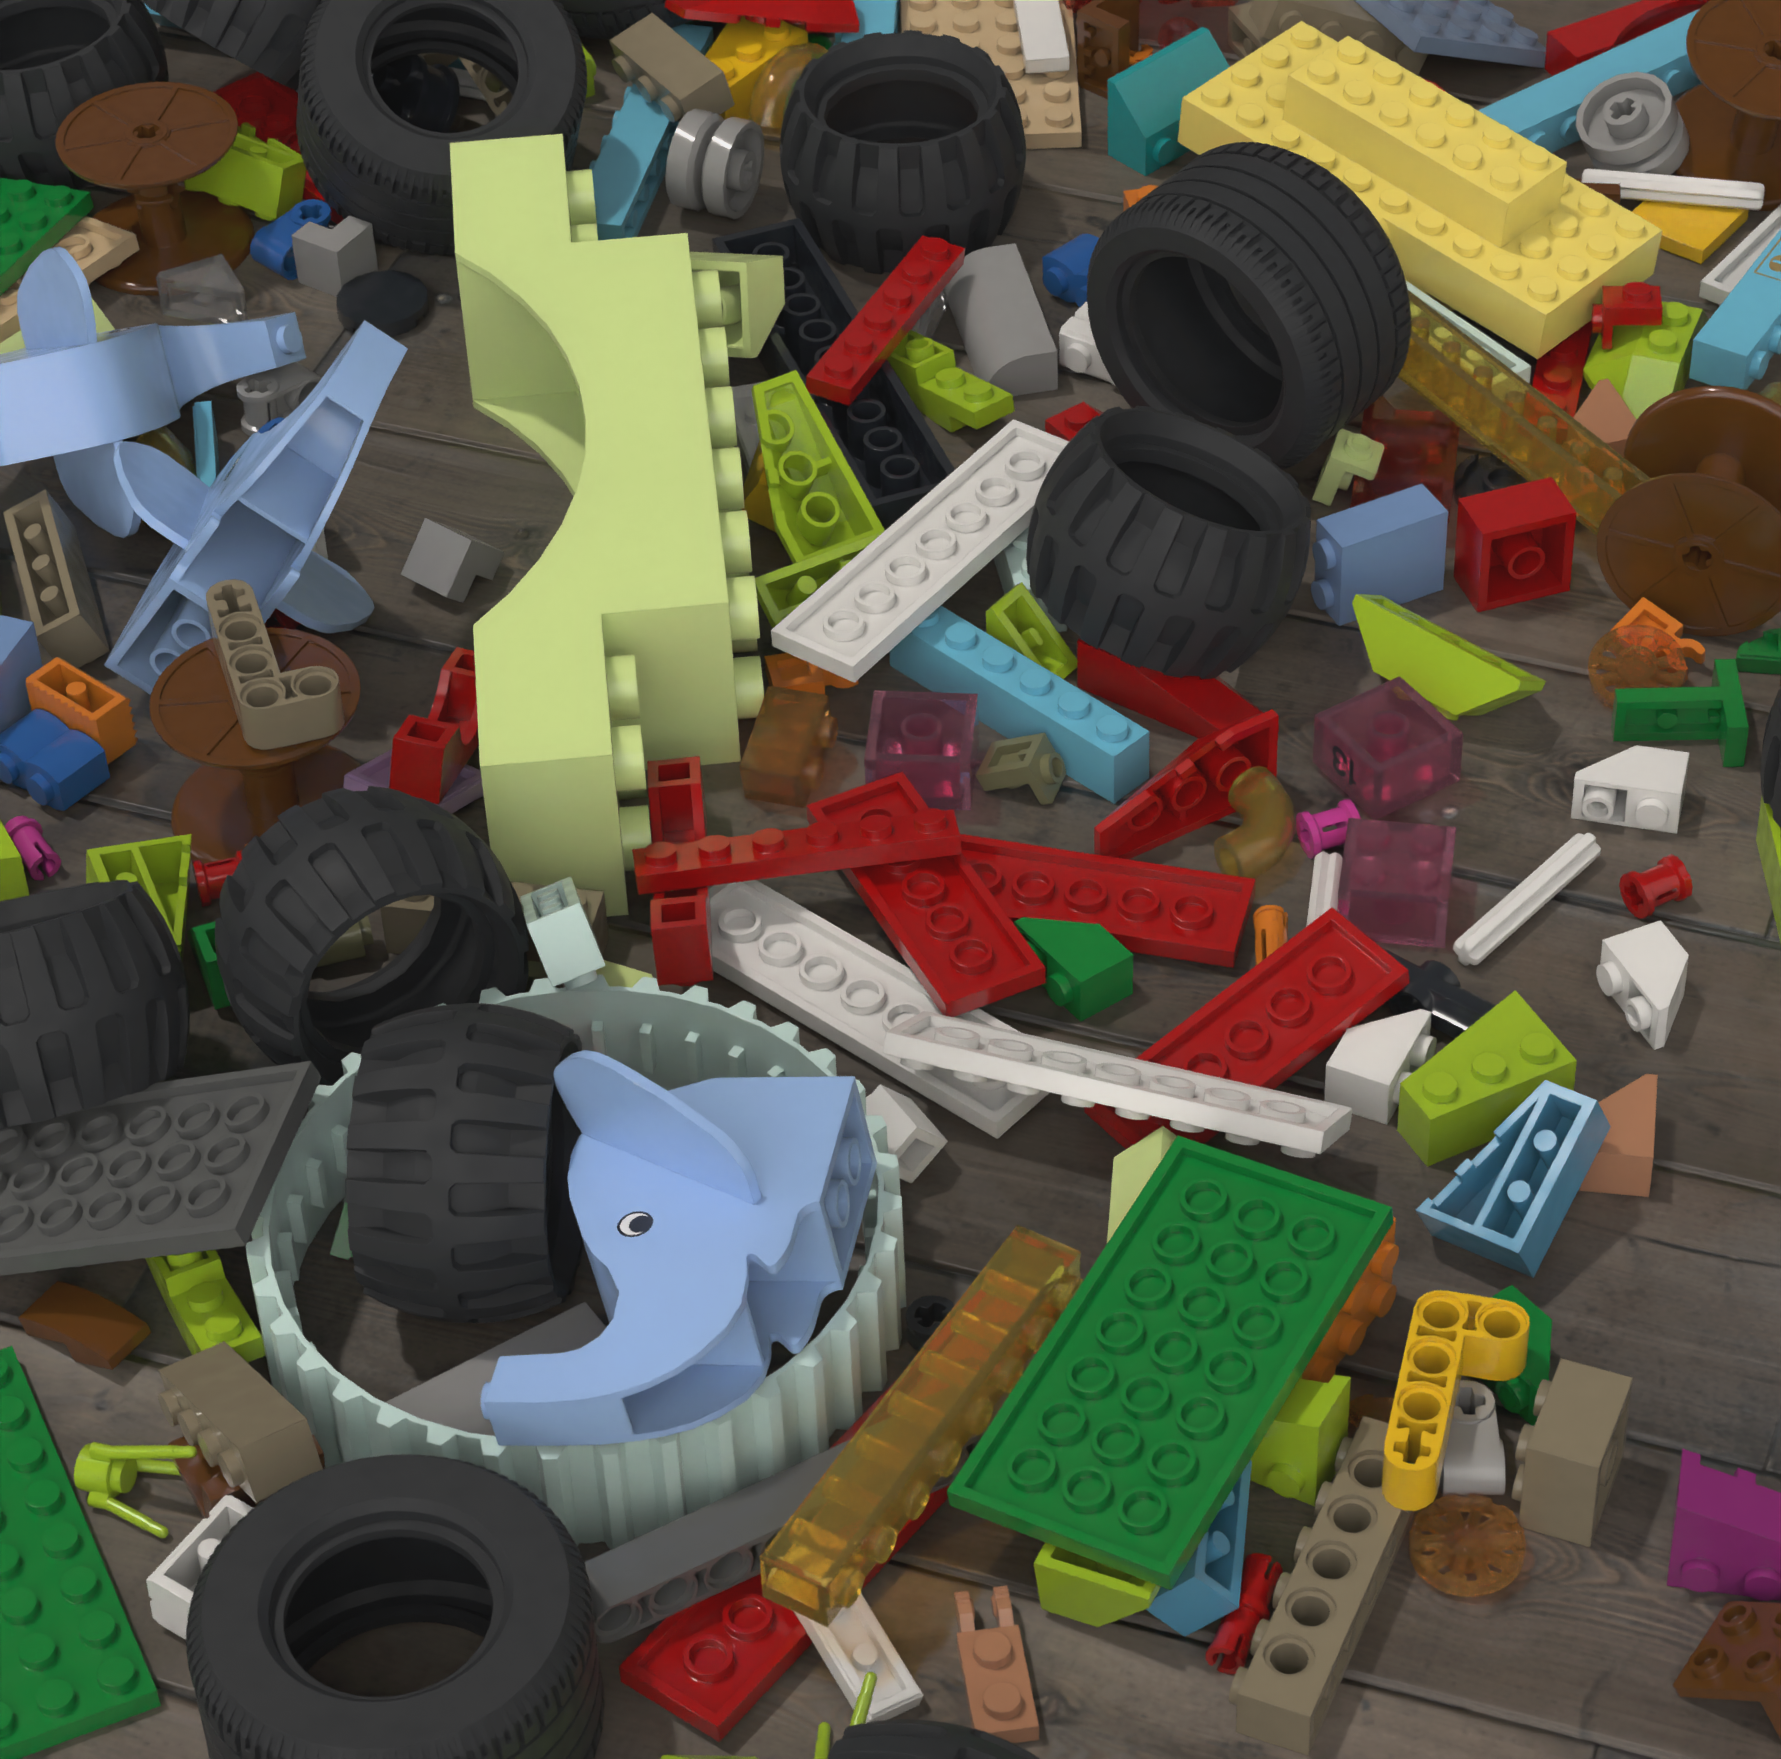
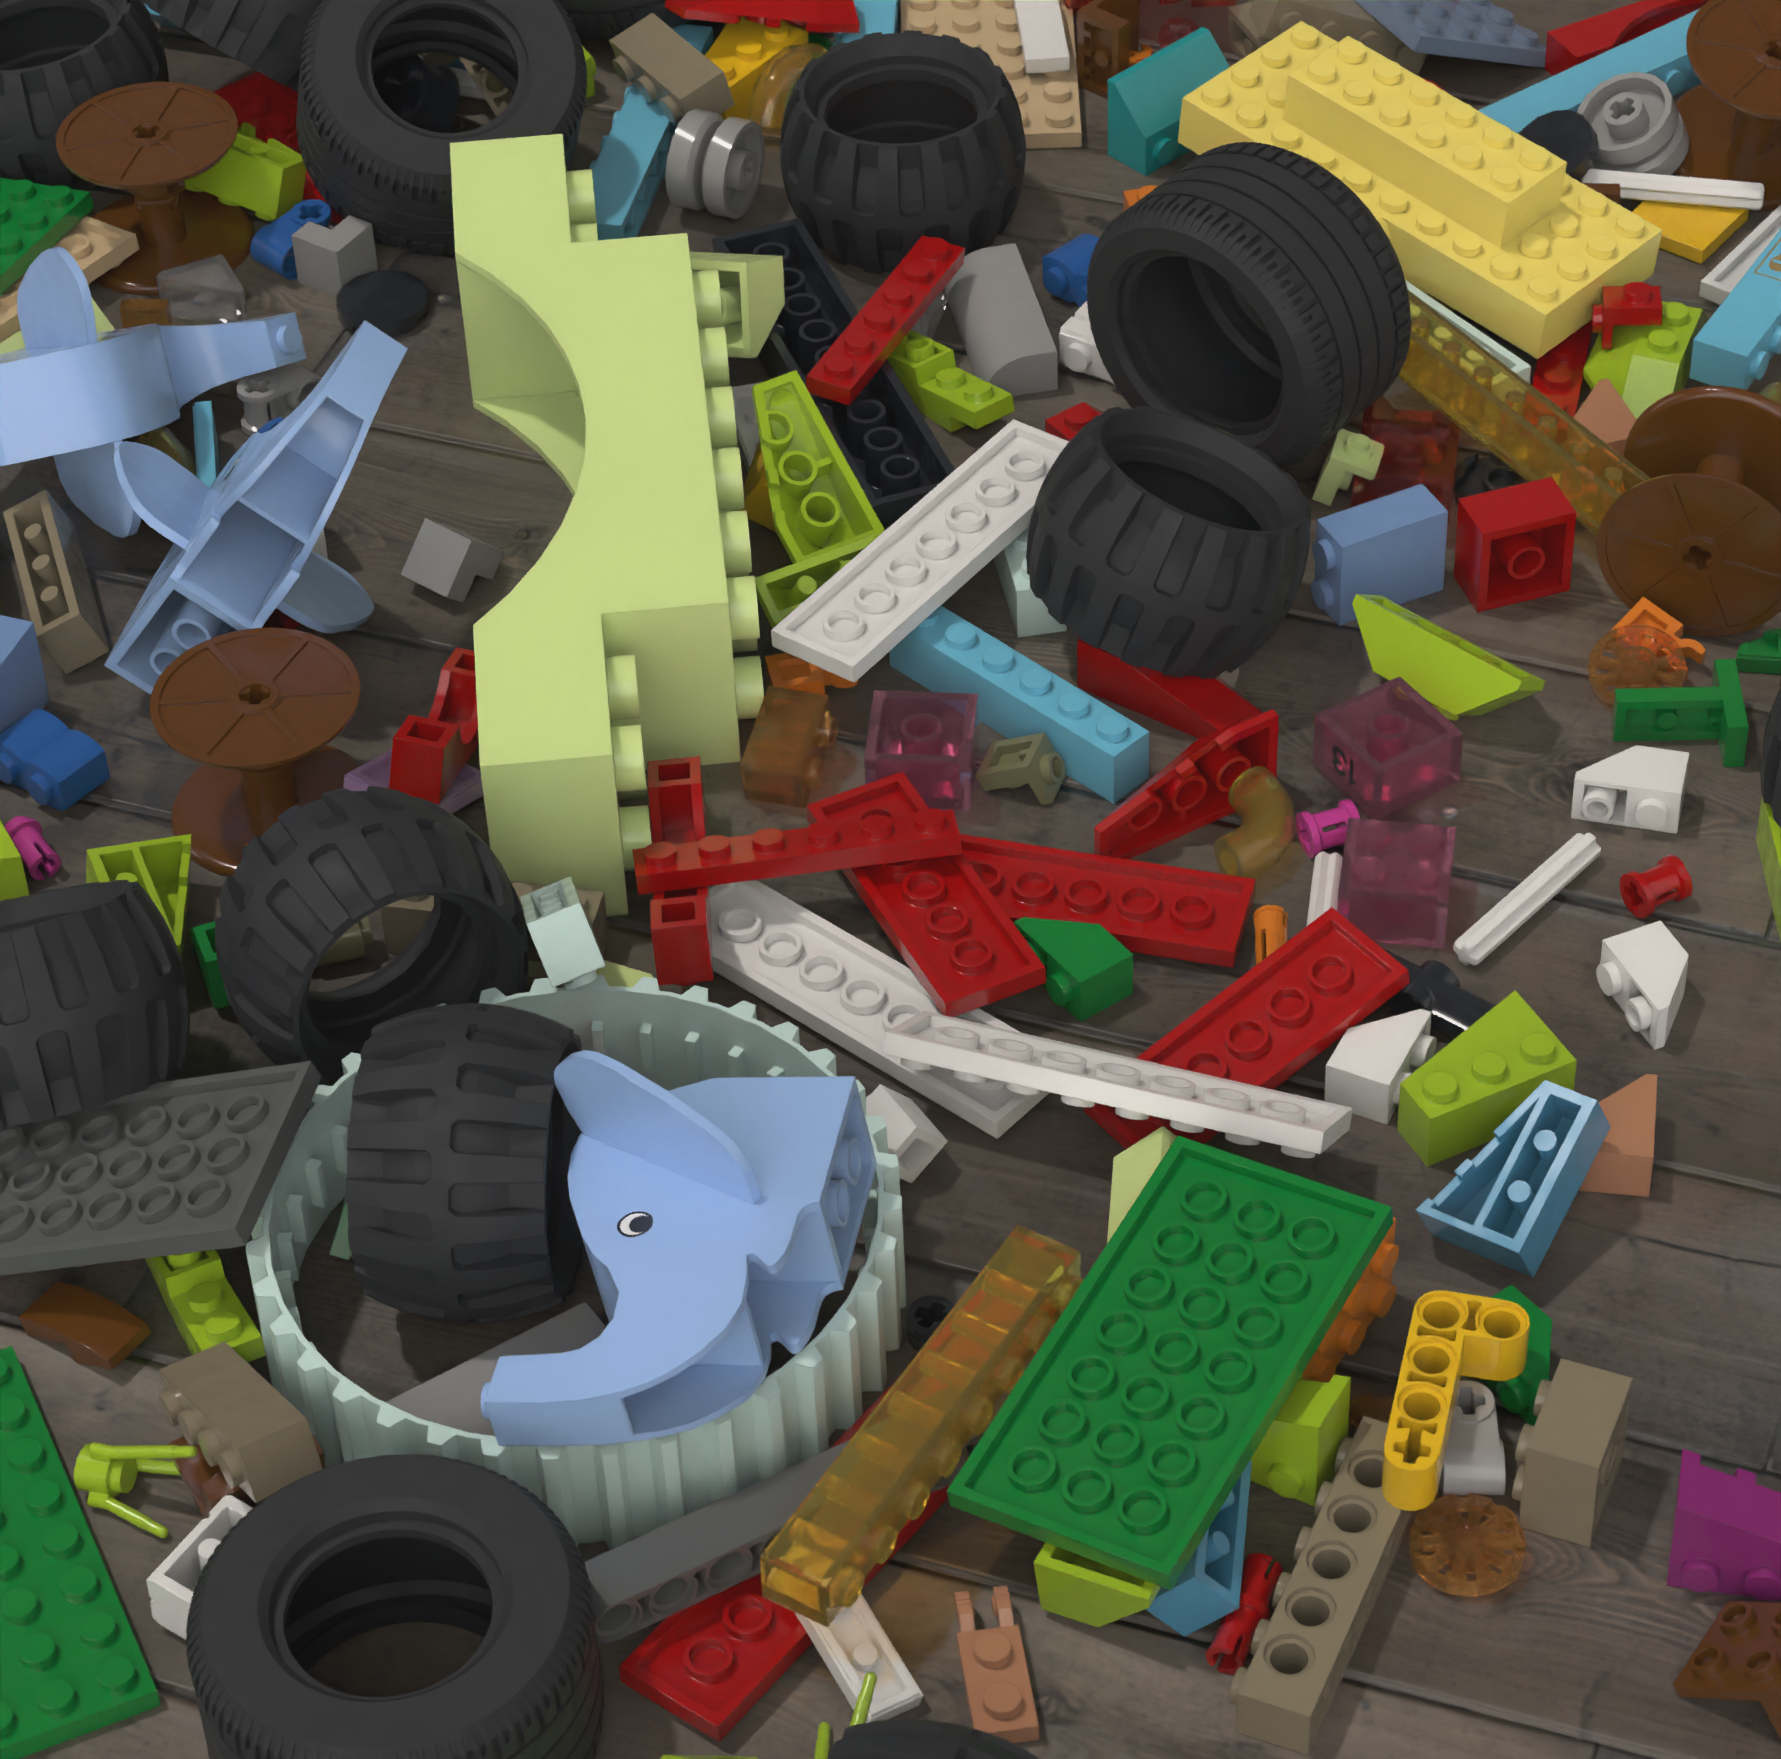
orange brick [26,657,139,764] -> none
red bush [192,850,242,907] -> none
dark tan beam [206,579,345,750] -> none
lime slope [986,582,1077,679] -> none
none -> clear orange tile [119,299,173,329]
none -> black tile [1519,110,1599,181]

